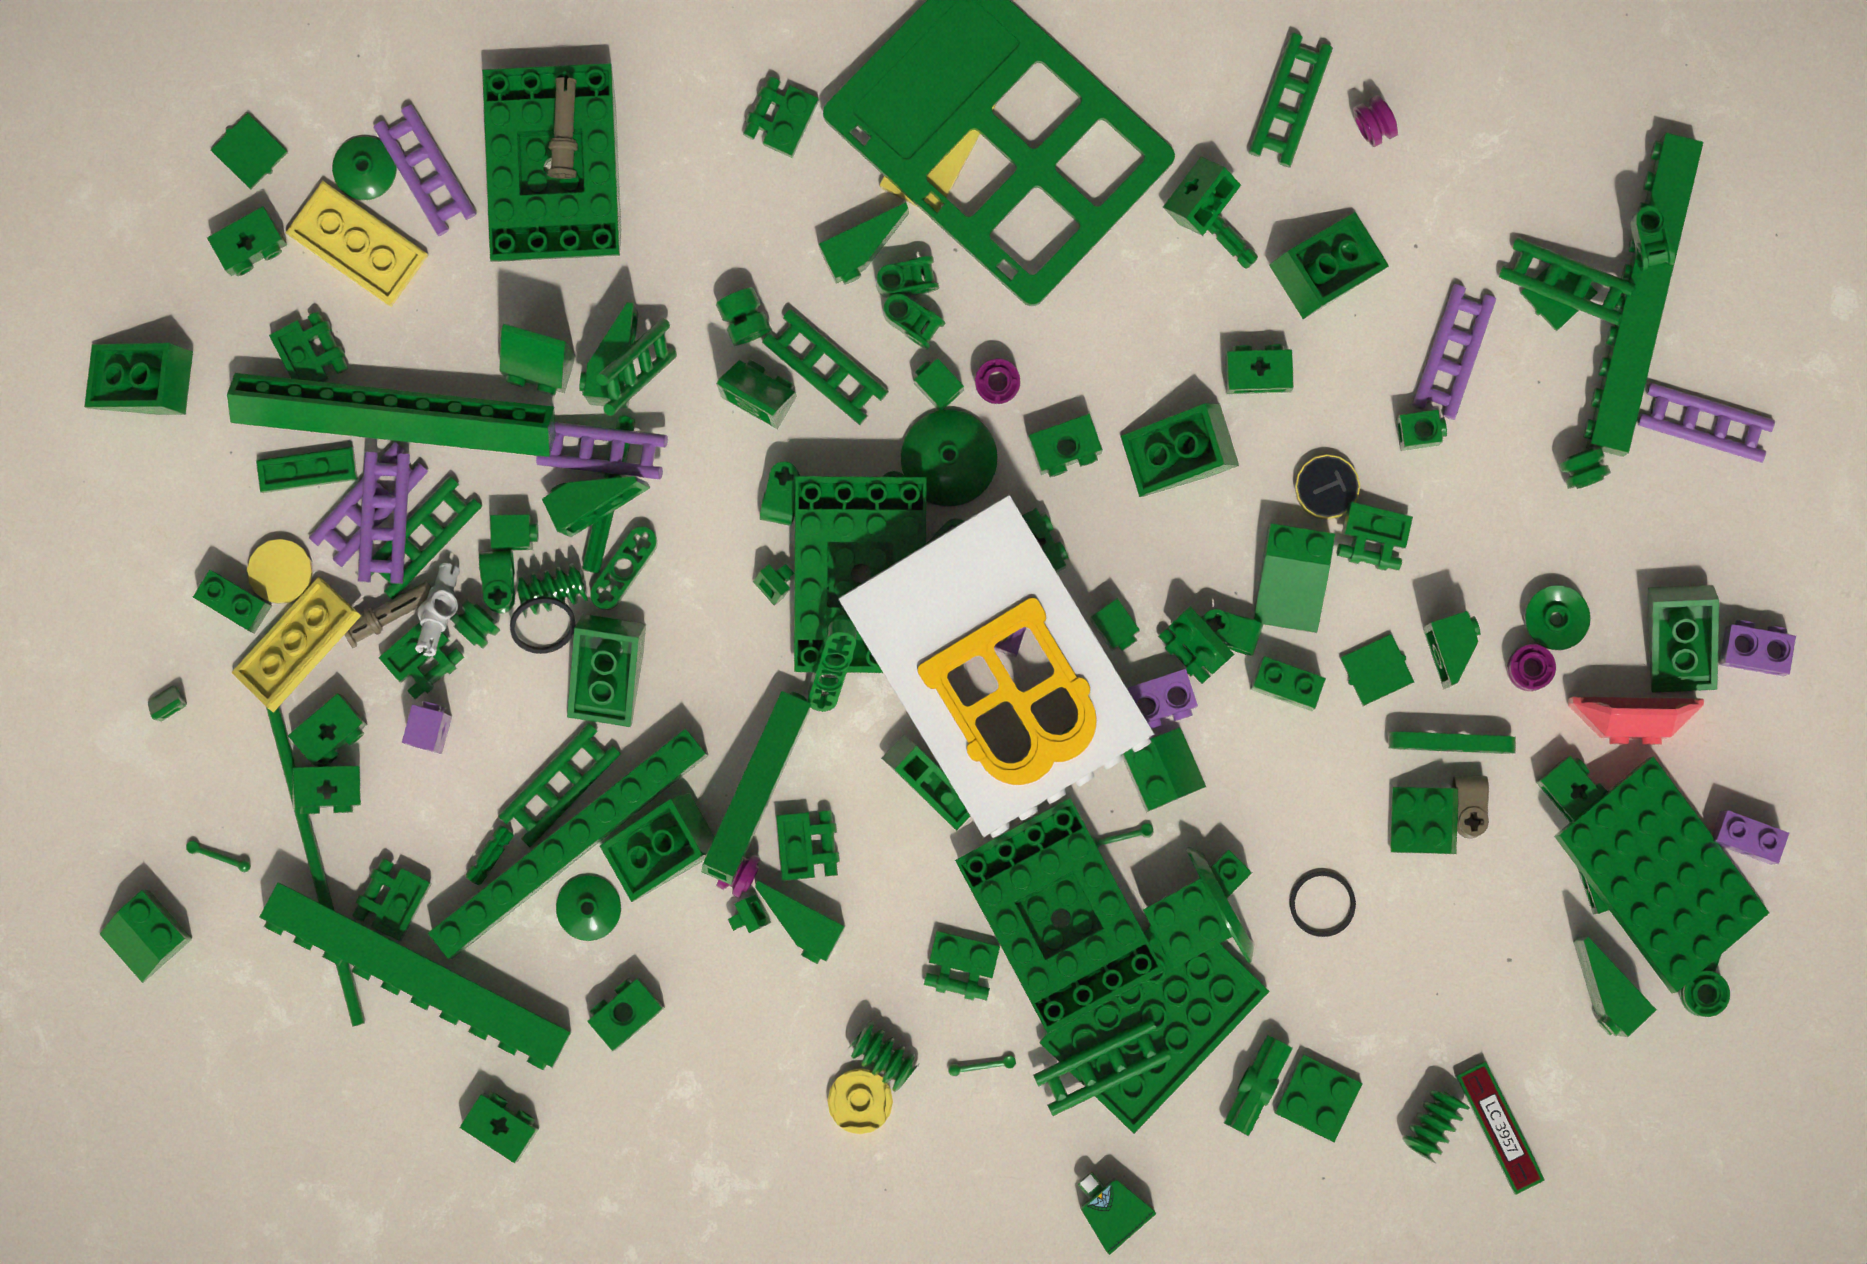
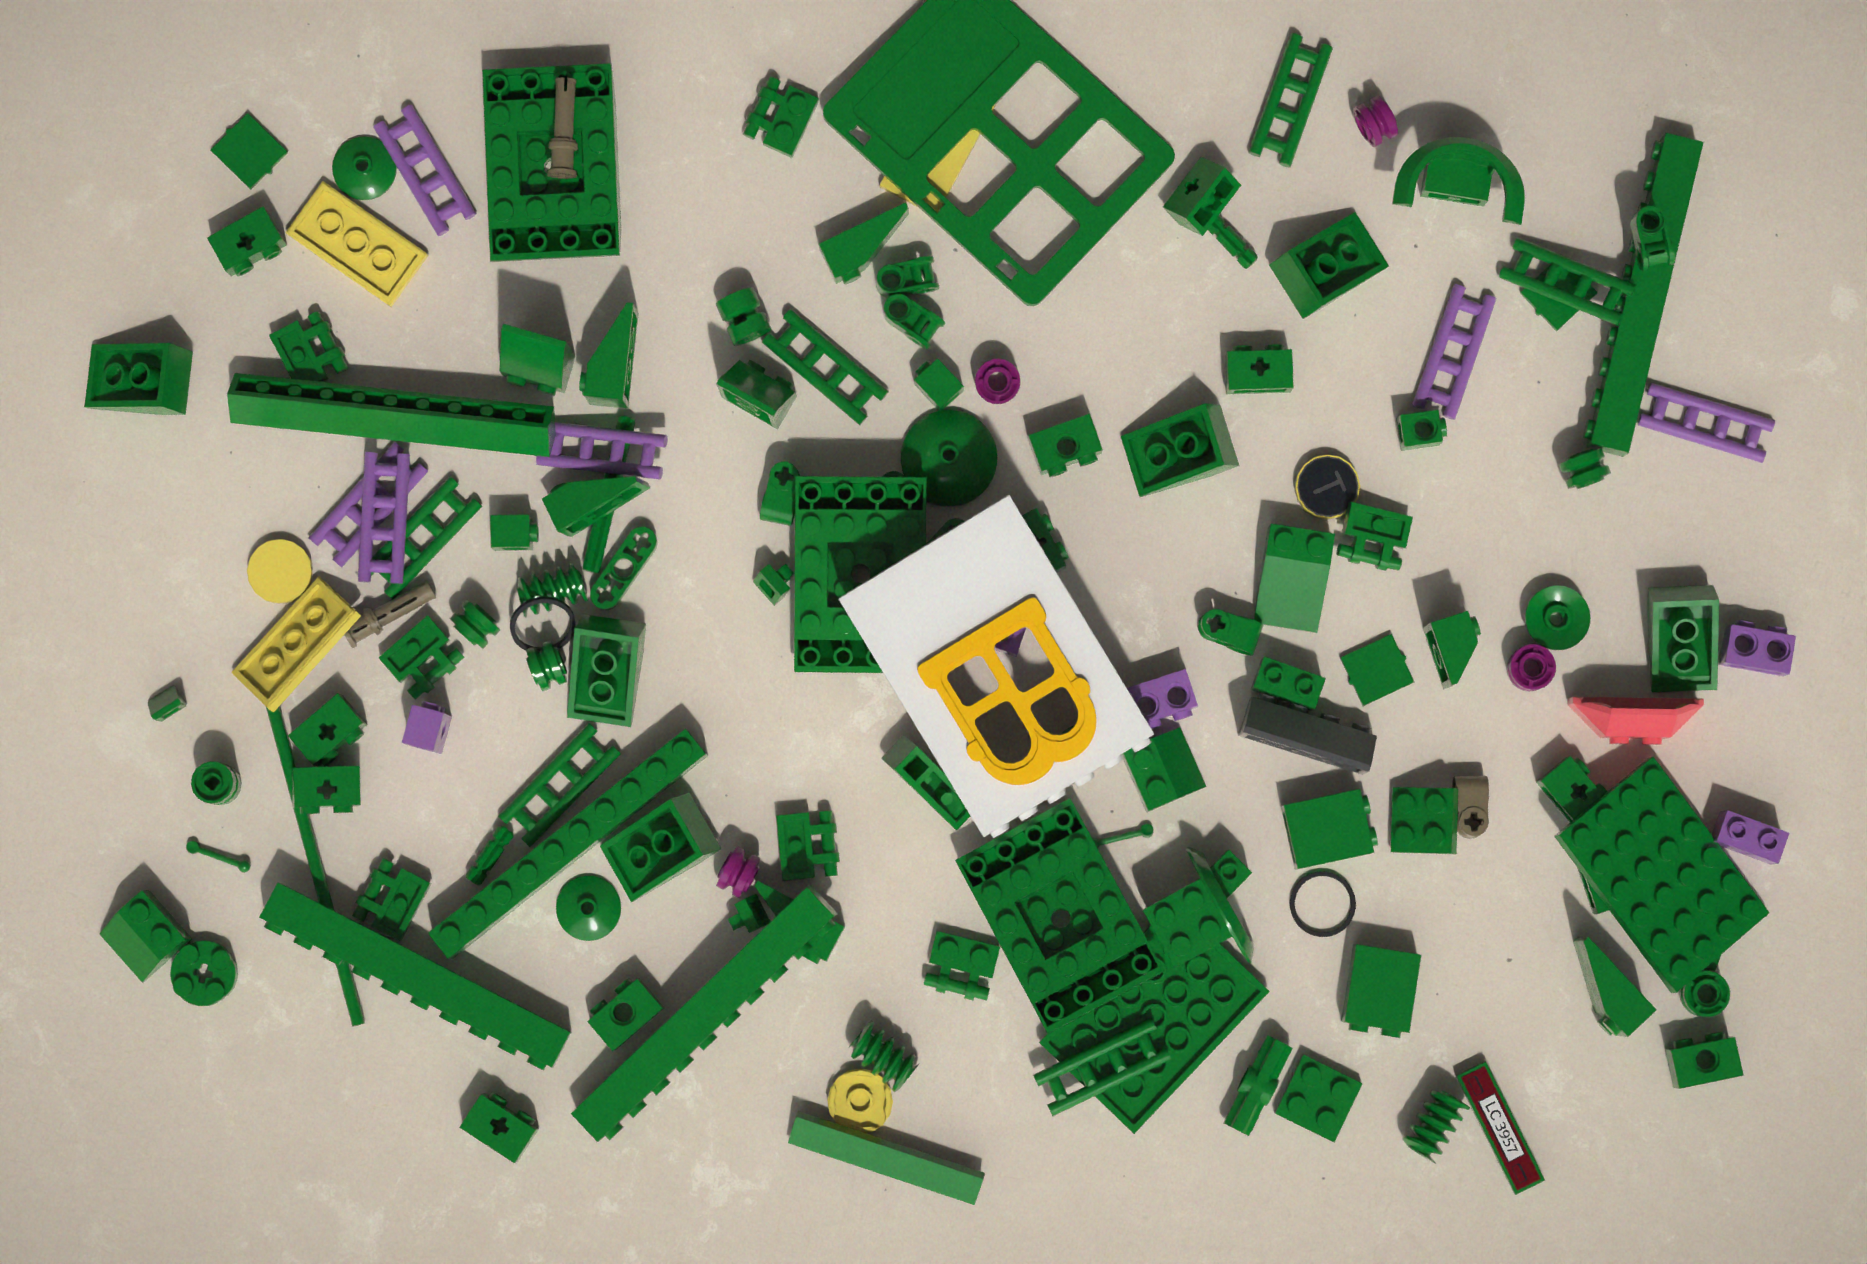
green brick [193,570,272,634] -> none
green tile [256,447,358,493] -> none
white pin [415,563,460,656] -> none
green piece [479,550,515,614] -> none
green bar [596,318,677,416] -> none
green brick [701,691,811,885] -> none
green beam [808,620,857,712] -> none
green hinge [948,1056,1016,1076] -> none
green torso [1077,1172,1156,1255] -> none
green brick [1090,598,1140,651] -> none
green plate [1158,606,1235,684] -> none
green beam [1388,732,1516,754] -> none
none -> green plate [170,941,238,1006]
none -> green wheel [191,761,242,805]
none -> green wheel [526,640,567,691]
none -> green brick [571,885,838,1142]
none -> green tile [788,1111,985,1205]
none -> dark grey slope [1238,693,1377,775]
none -> green brick [1281,789,1378,870]
none -> green brick [1341,944,1421,1038]
none -> green piece [1392,137,1525,225]
none -> green brick [1665,1031,1744,1089]

